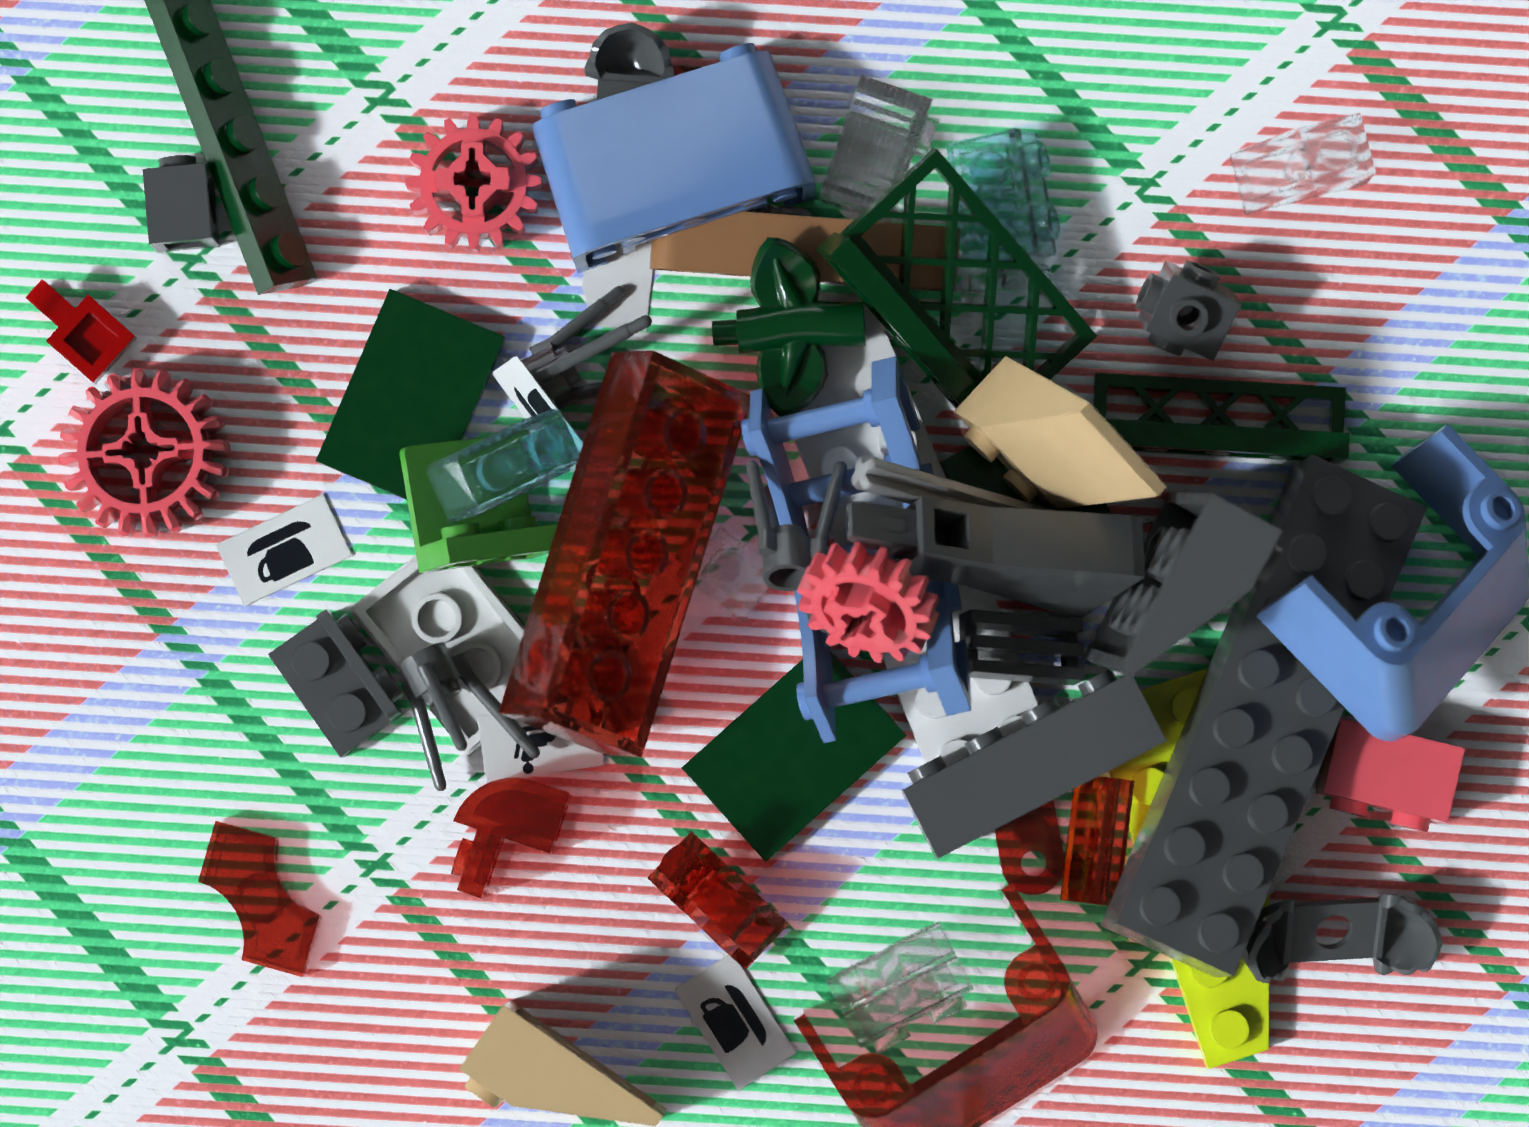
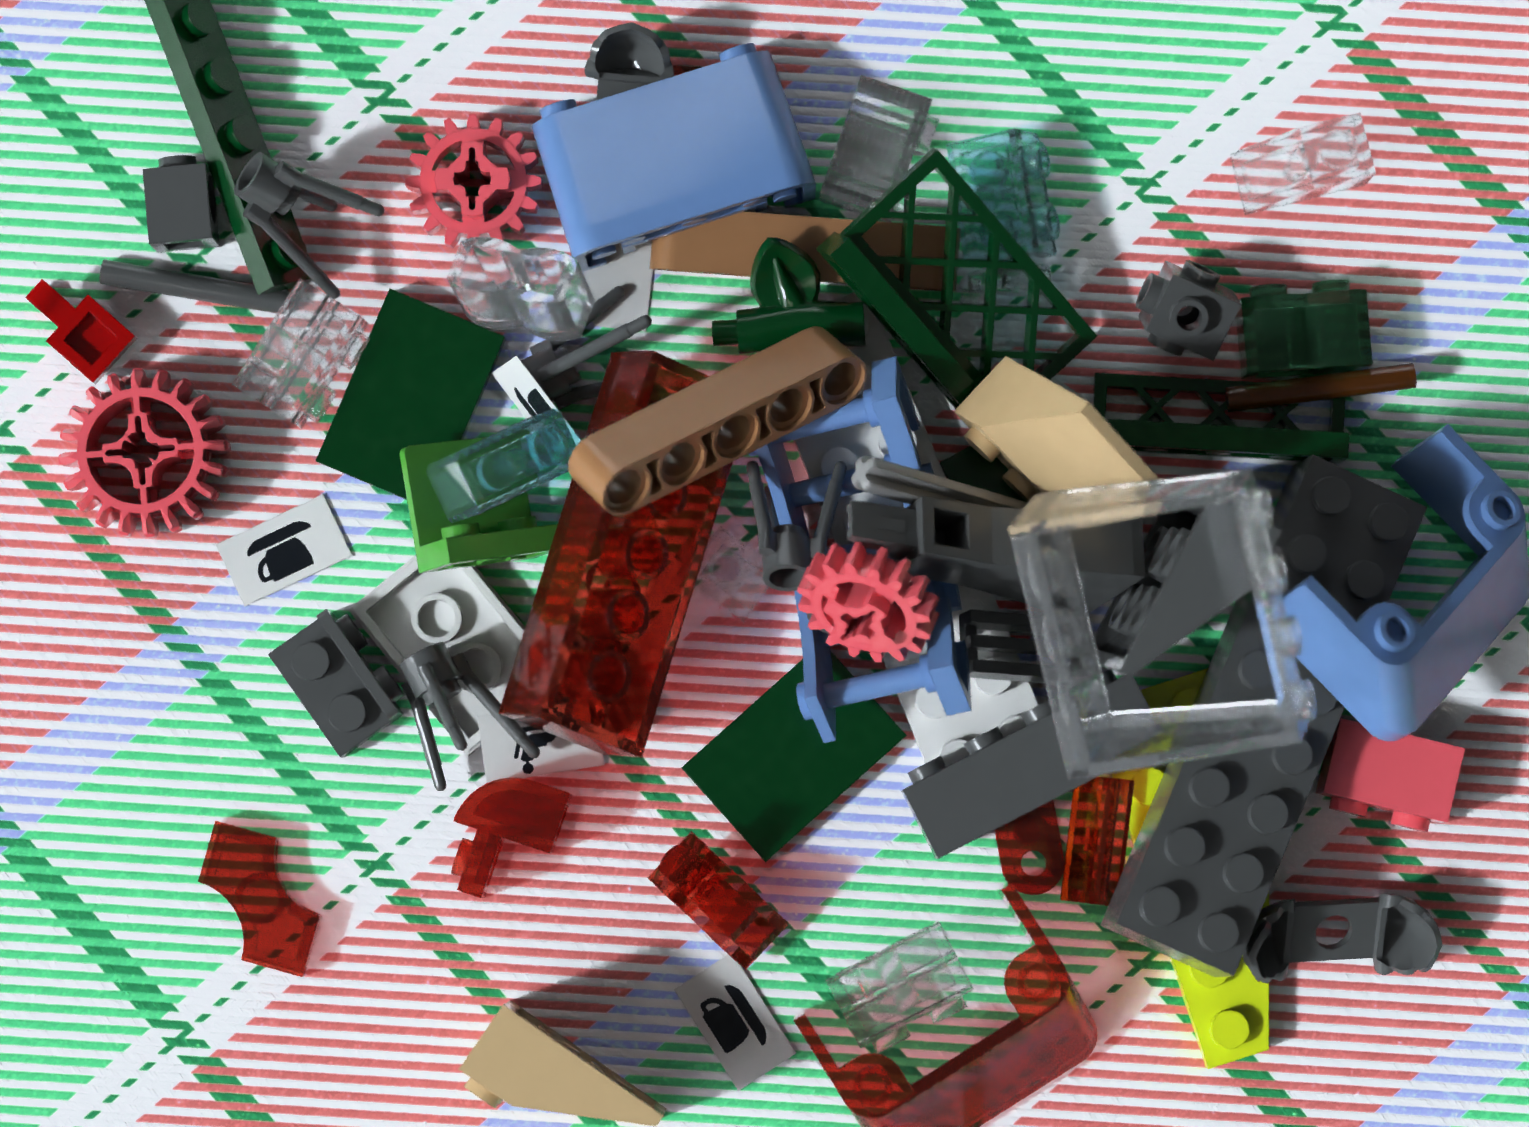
none -> dark grey bar [99,259,290,315]
none -> clear brick [232,278,370,429]
none -> dark grey plant [234,152,384,299]
none -> clear brick [447,237,595,341]
none -> medium nougat beam [568,326,868,516]
none -> clear windscreen [1008,469,1316,780]
none -> reddish brown bar [1225,363,1417,412]
none -> clear green brick [1236,280,1373,379]

